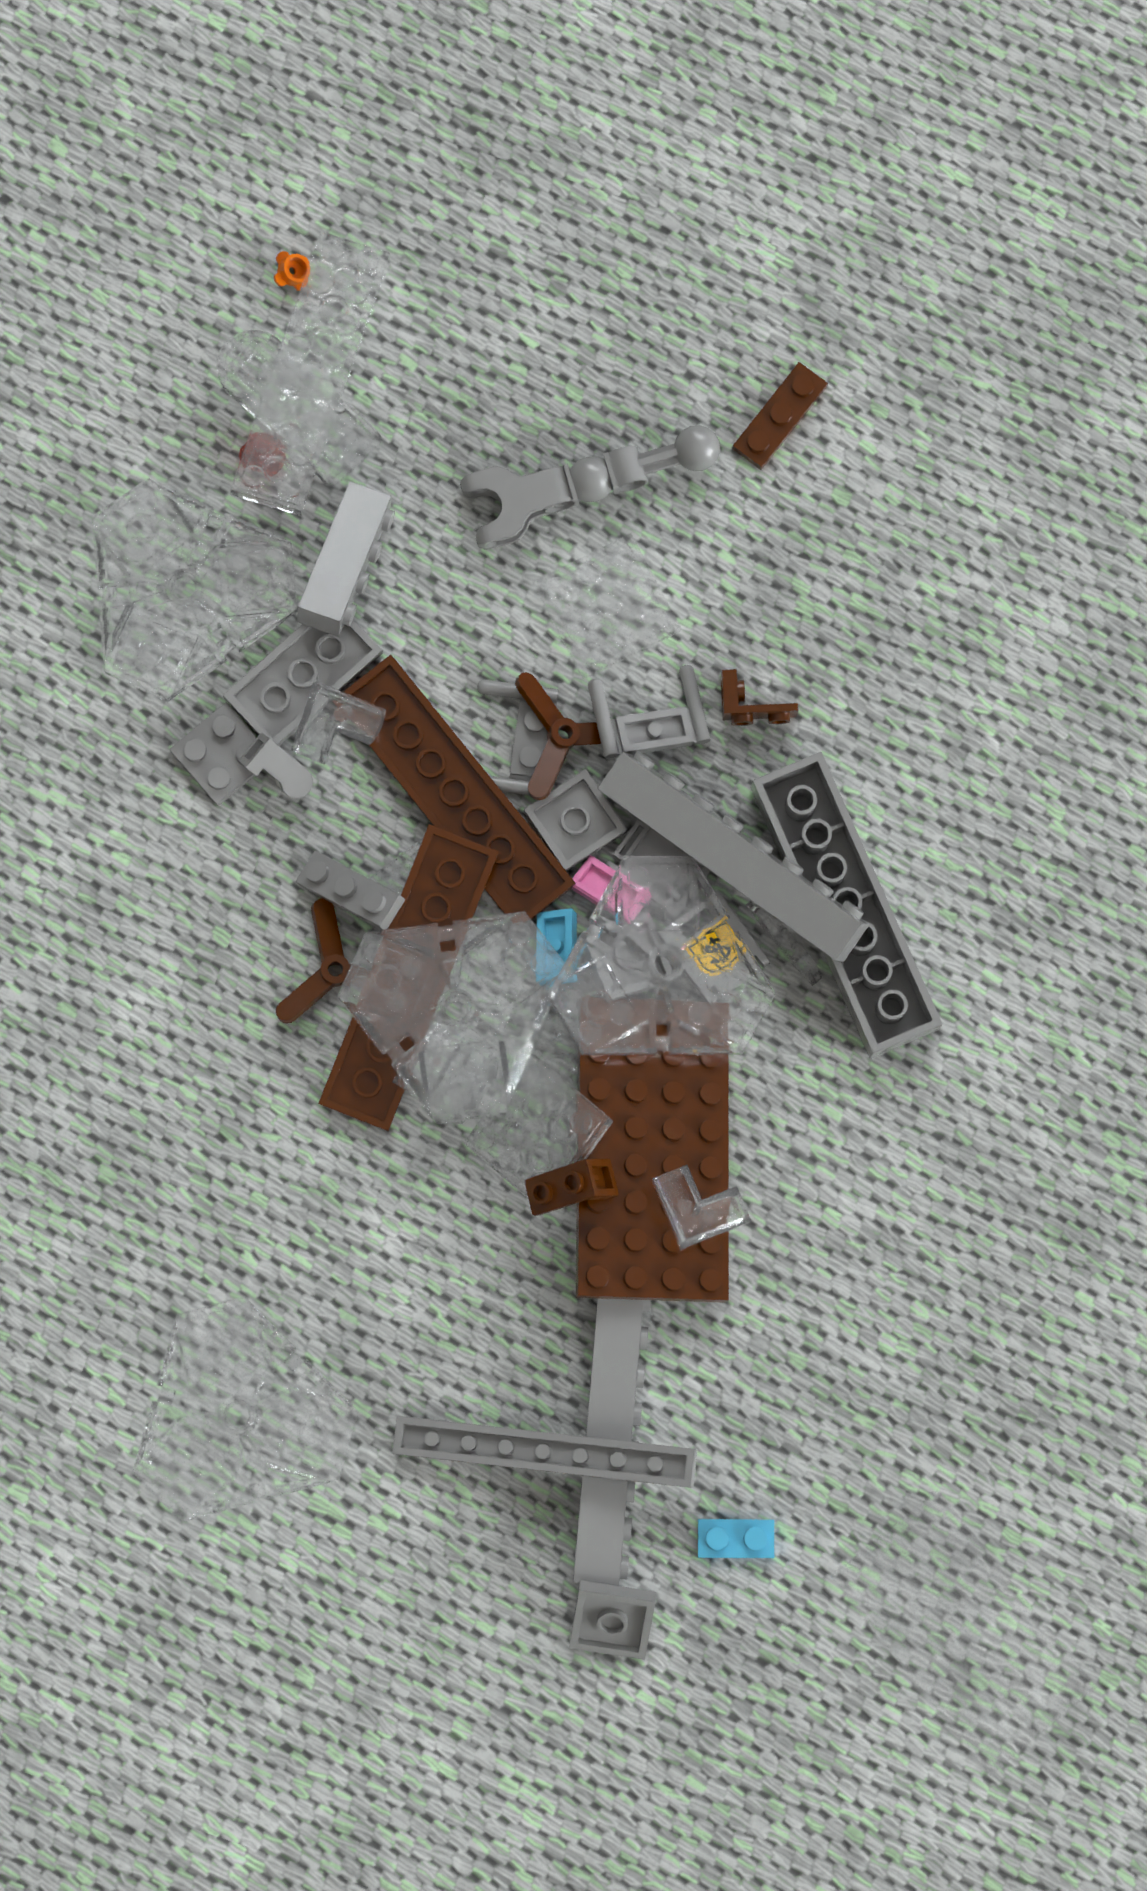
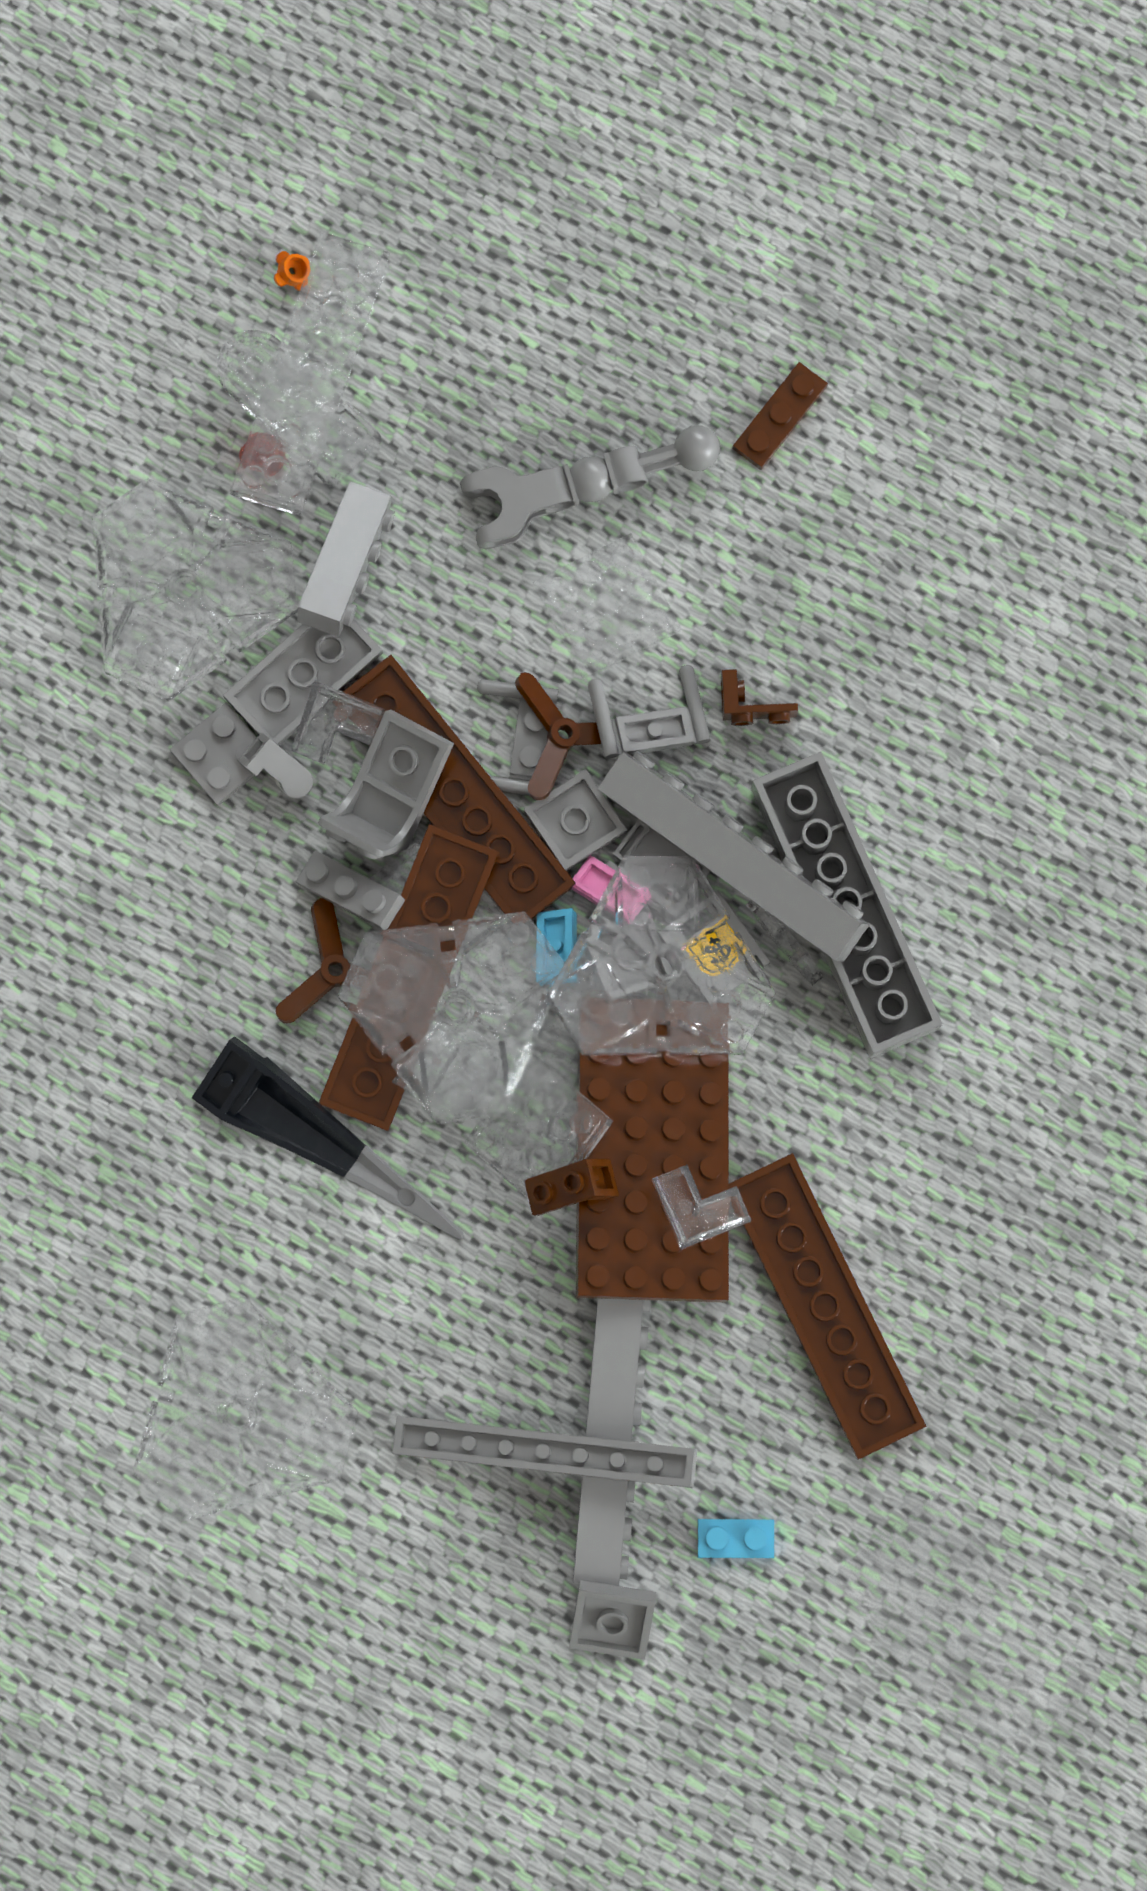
none -> black plate [192,1036,464,1239]
none -> light grey bracket [318,710,454,859]
none -> reddish brown plate [729,1153,927,1460]

